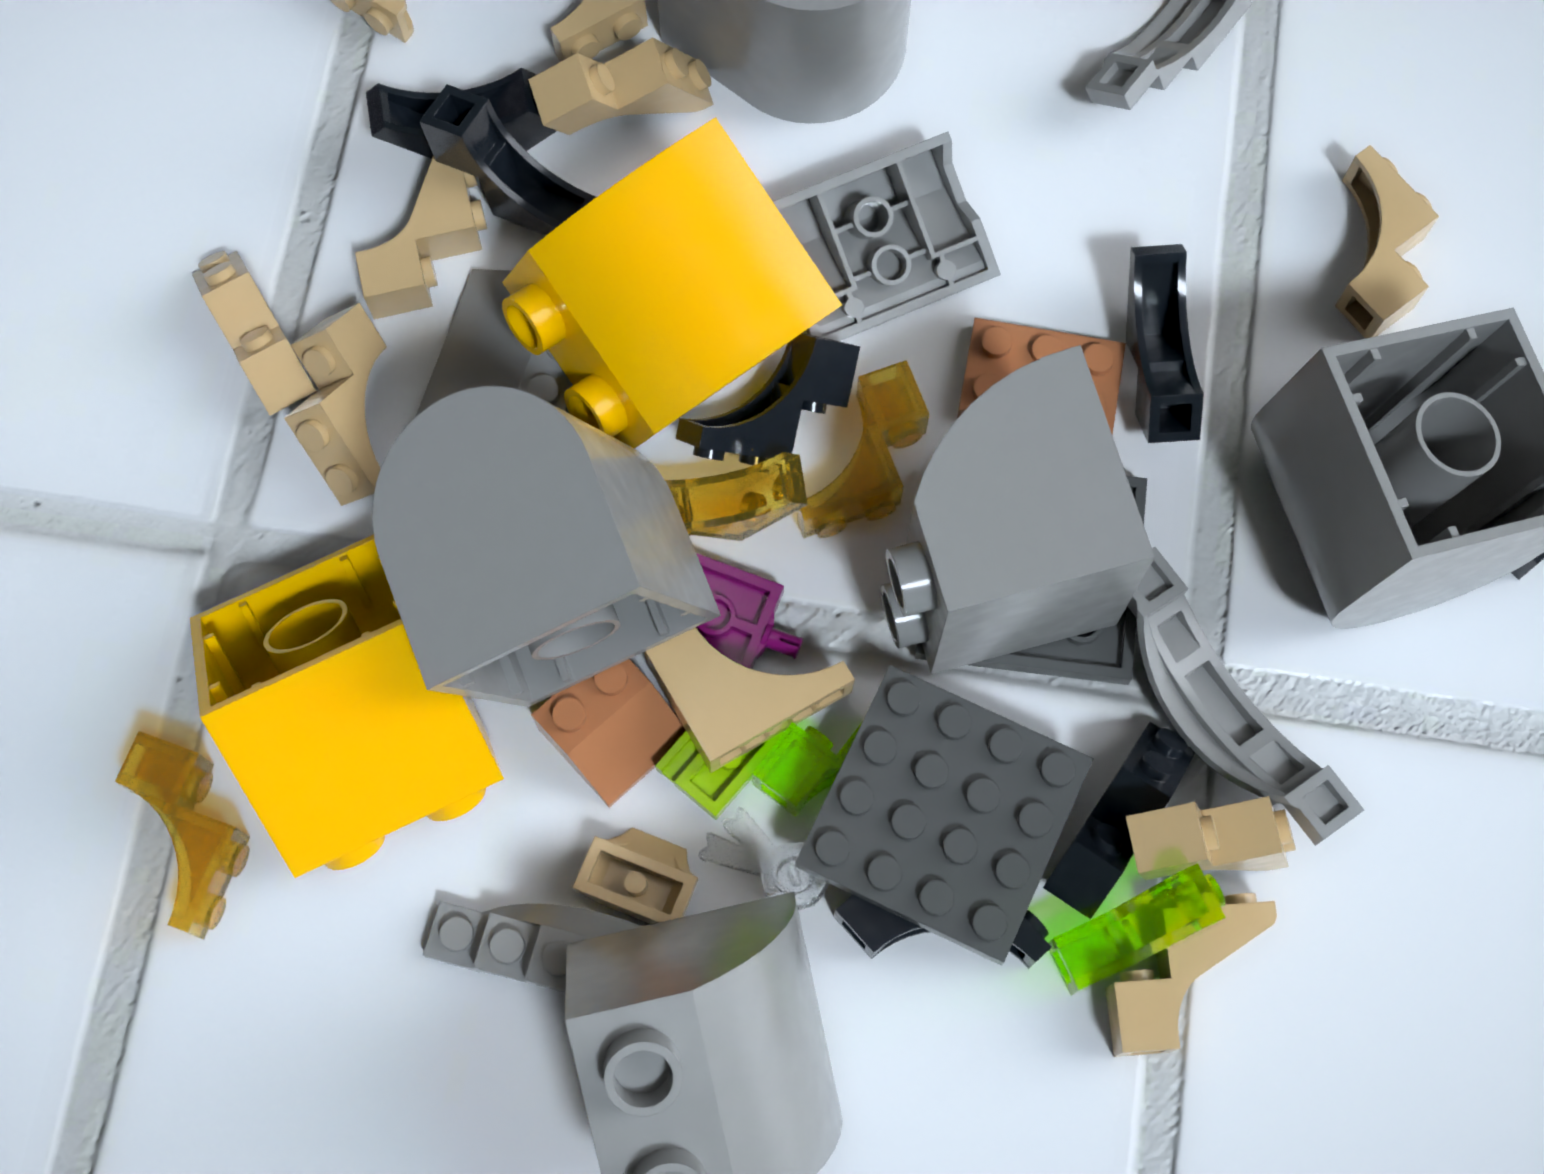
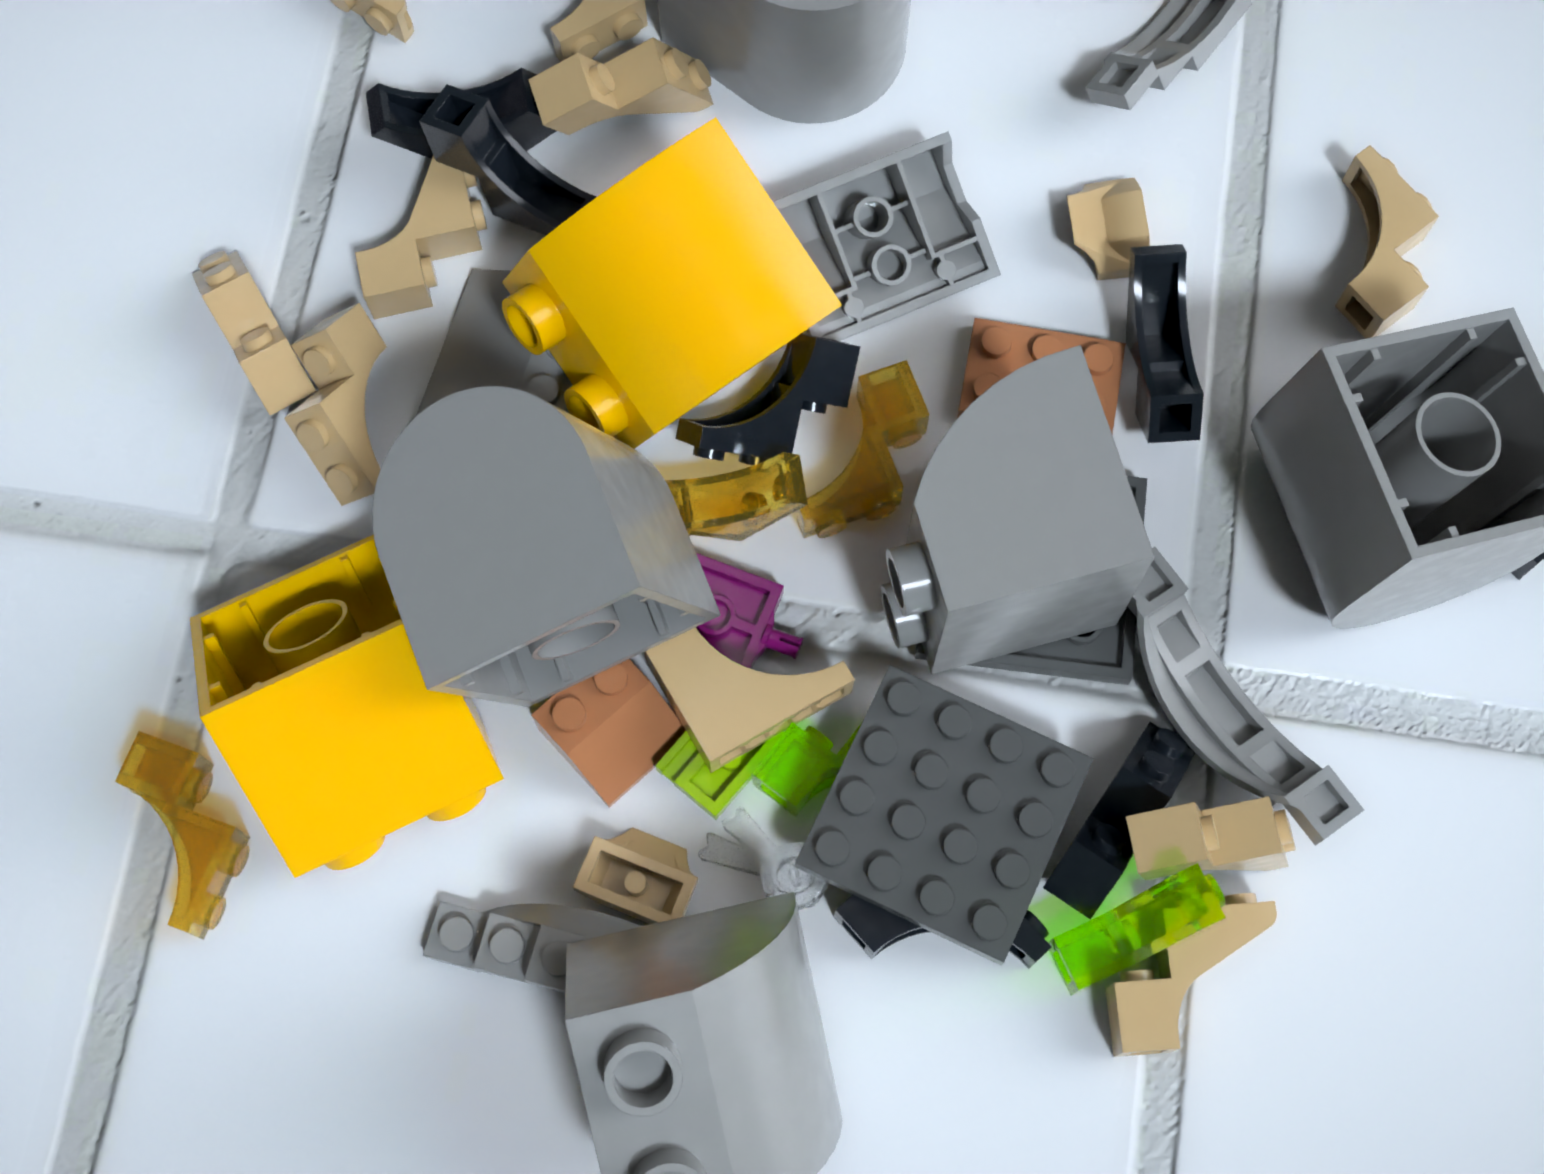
none -> tan slope [1066,177,1150,280]

